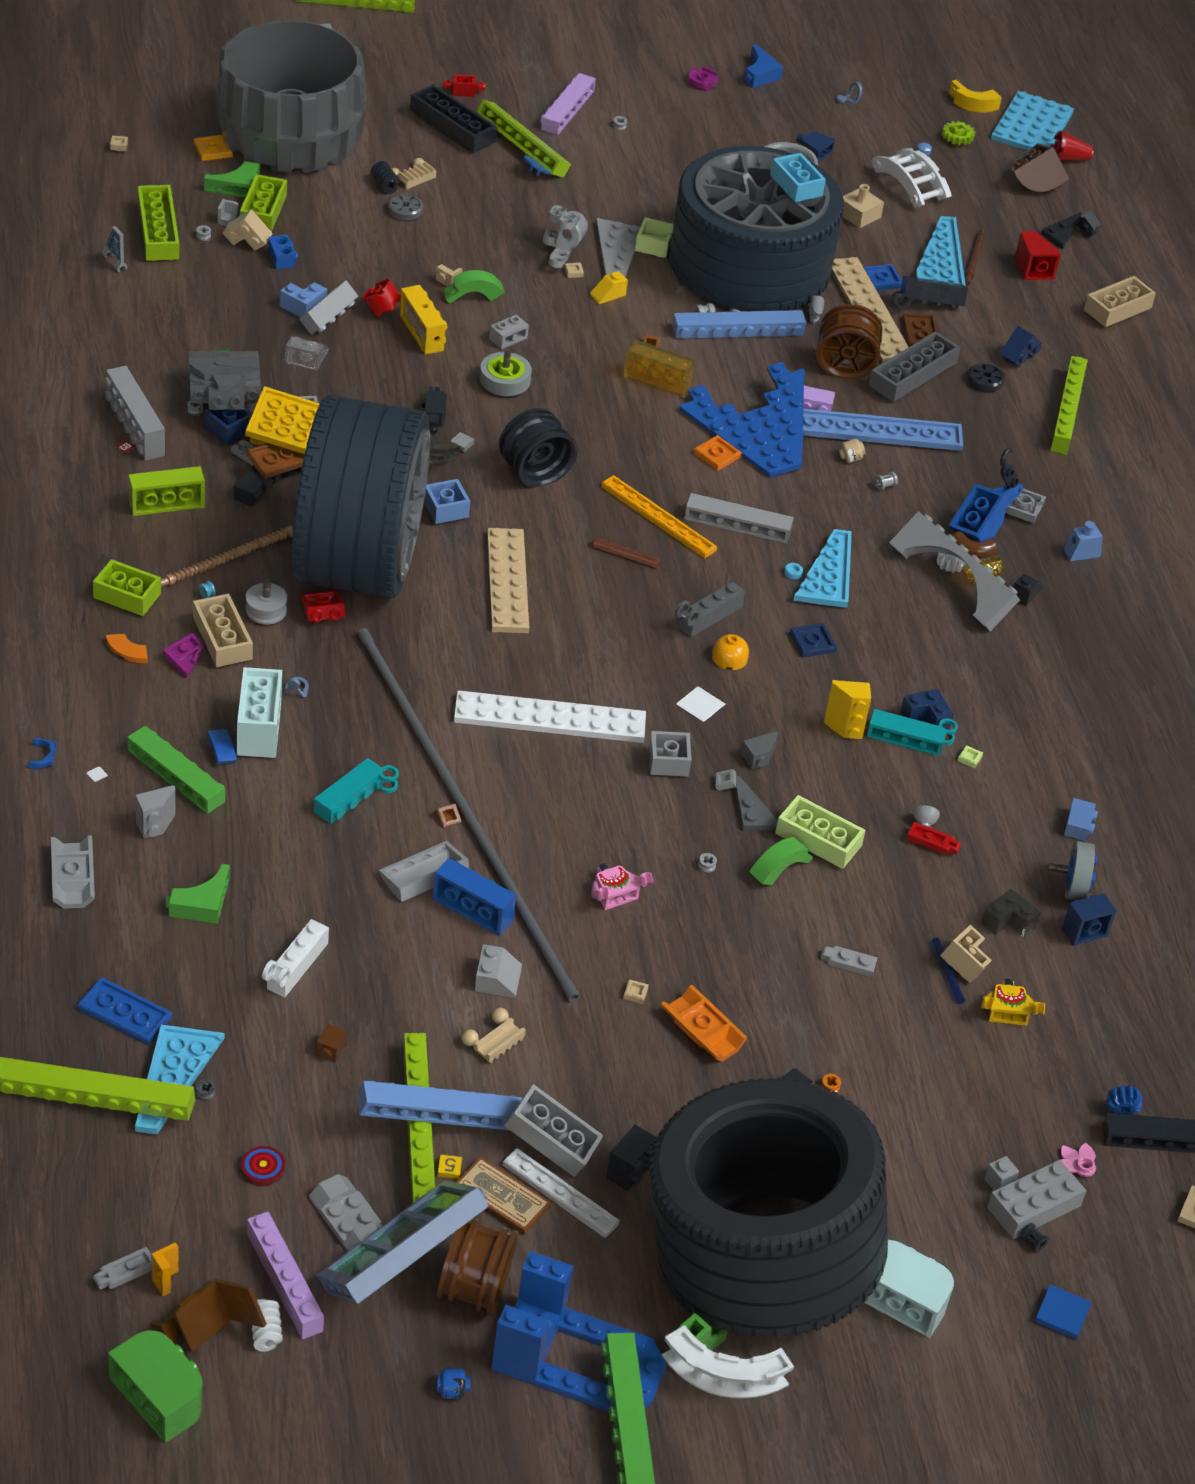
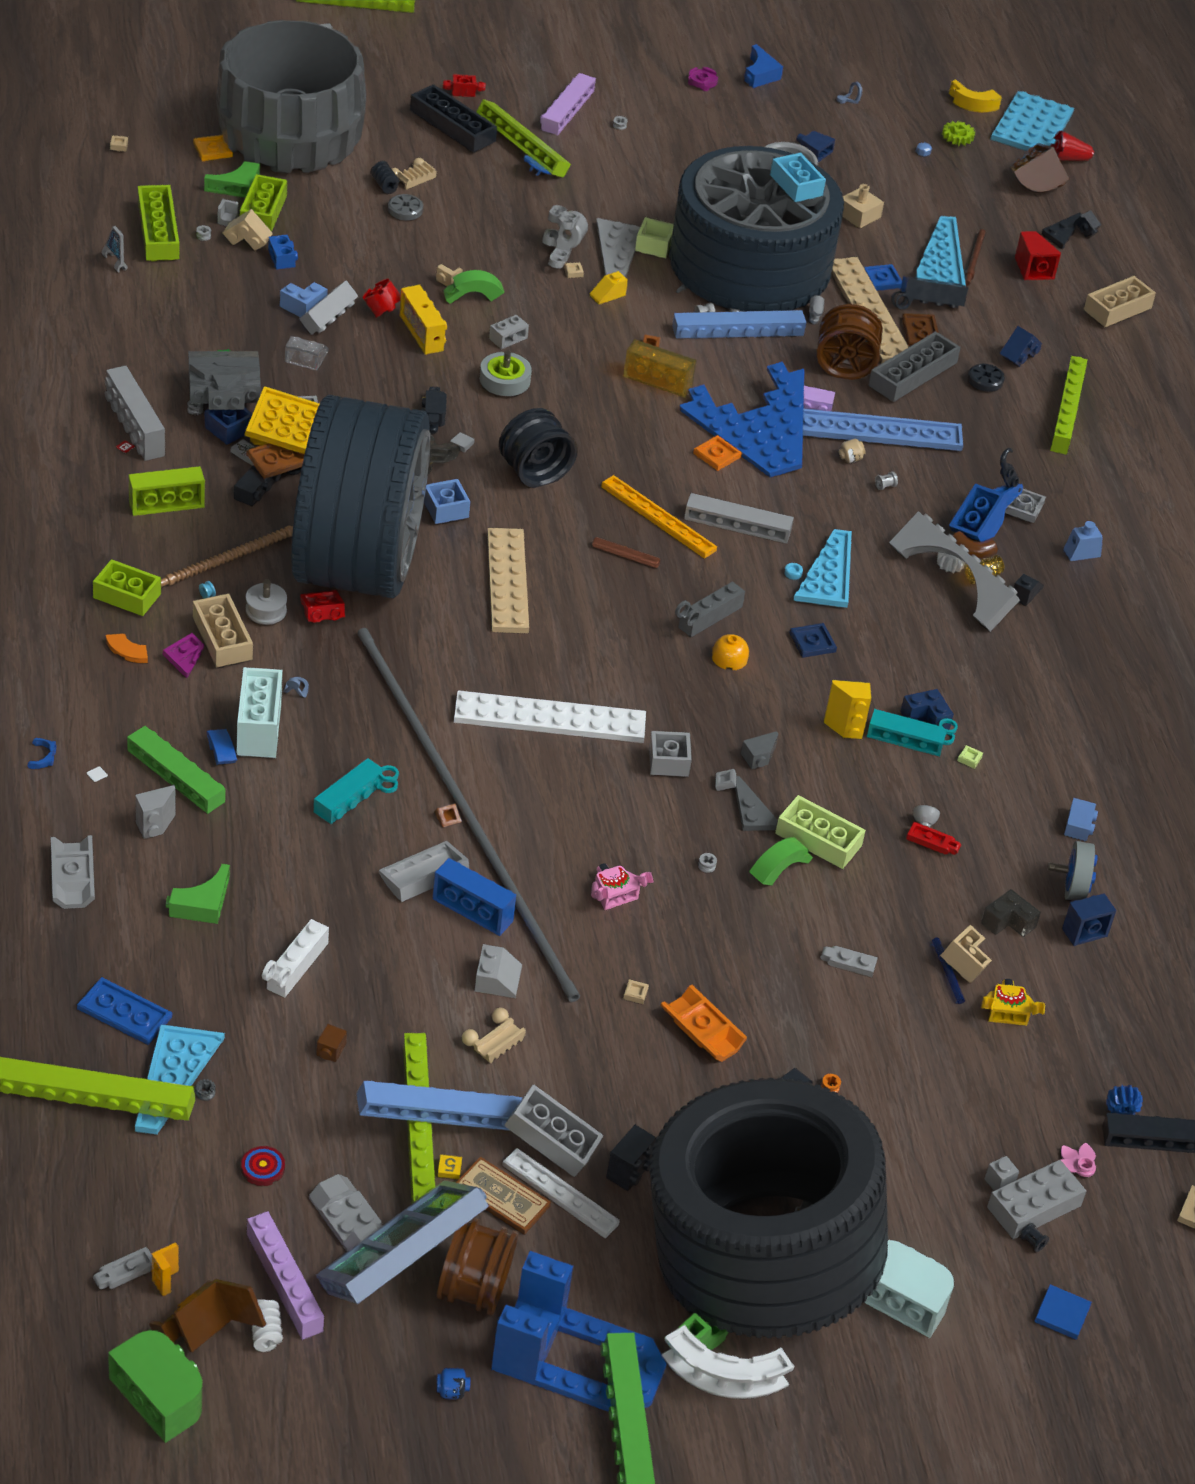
white sticker [676,687,725,722] -> none
white fence [871,148,952,208] -> none

